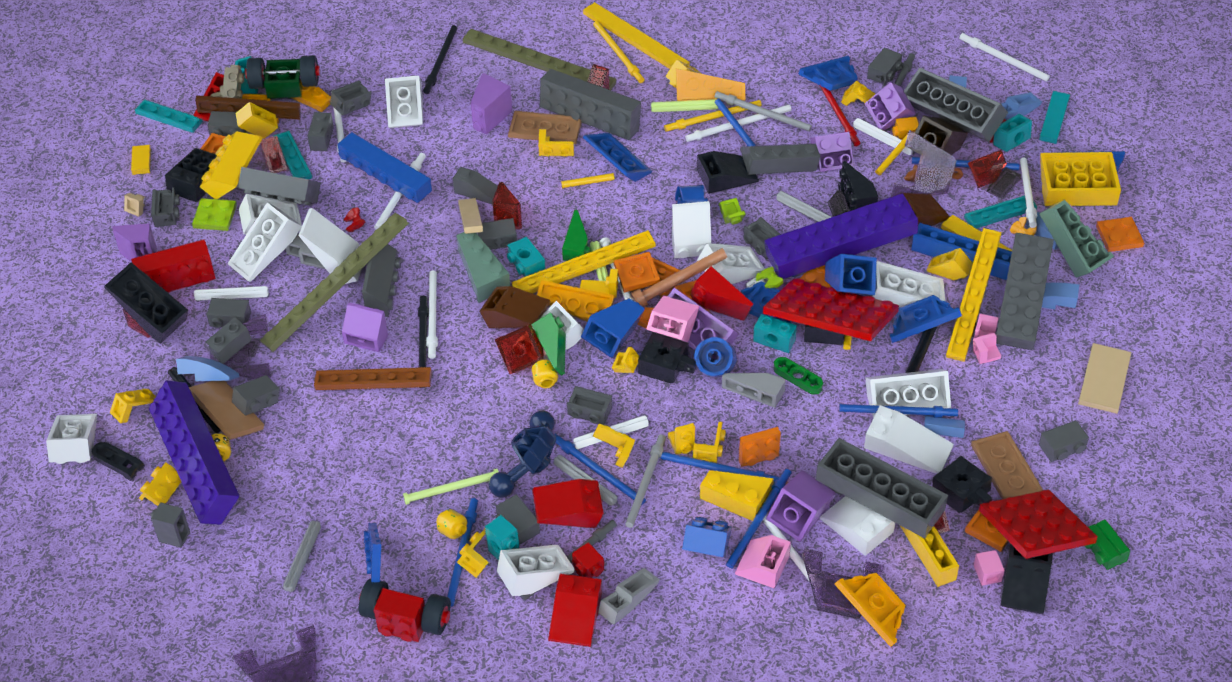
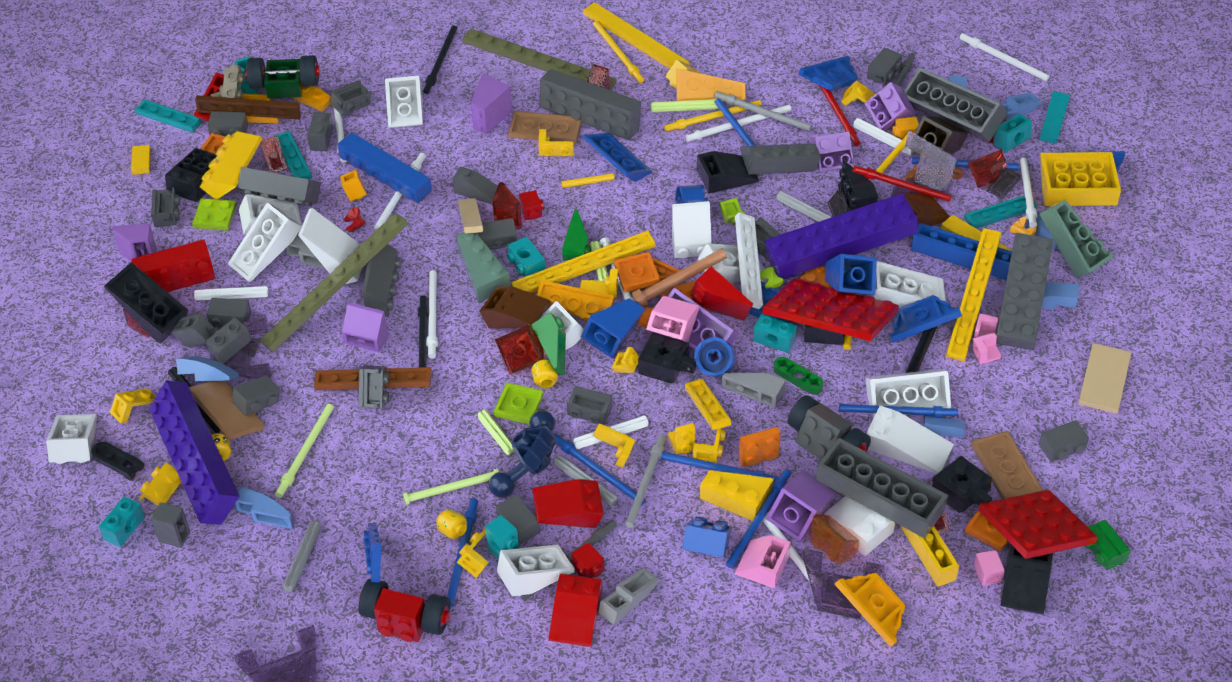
tan tile [124,193,145,217] -> none
yellow brick [236,102,278,139] -> none
yellow slope [926,248,973,280] -> none
orange plate [1096,217,1144,252] -> none
none -> teal brick [99,496,145,547]
none -> dark grey hinge [171,313,218,347]
none -> medium blue slope [235,487,294,529]
none -> yellowish green bar [275,404,334,498]
none -> light orange brick [340,169,367,202]
none -> hinge [359,365,390,409]
none -> yellowish green axle [478,410,515,455]
none -> lime plate [494,382,544,425]
none -> red brick [519,190,545,220]
none -> yellow tile [685,379,731,430]
none -> white plate [735,212,763,309]
none -> dark grey brick [787,395,871,460]
none -> clear orange slope [810,514,859,566]
none -> red bar [853,165,952,202]

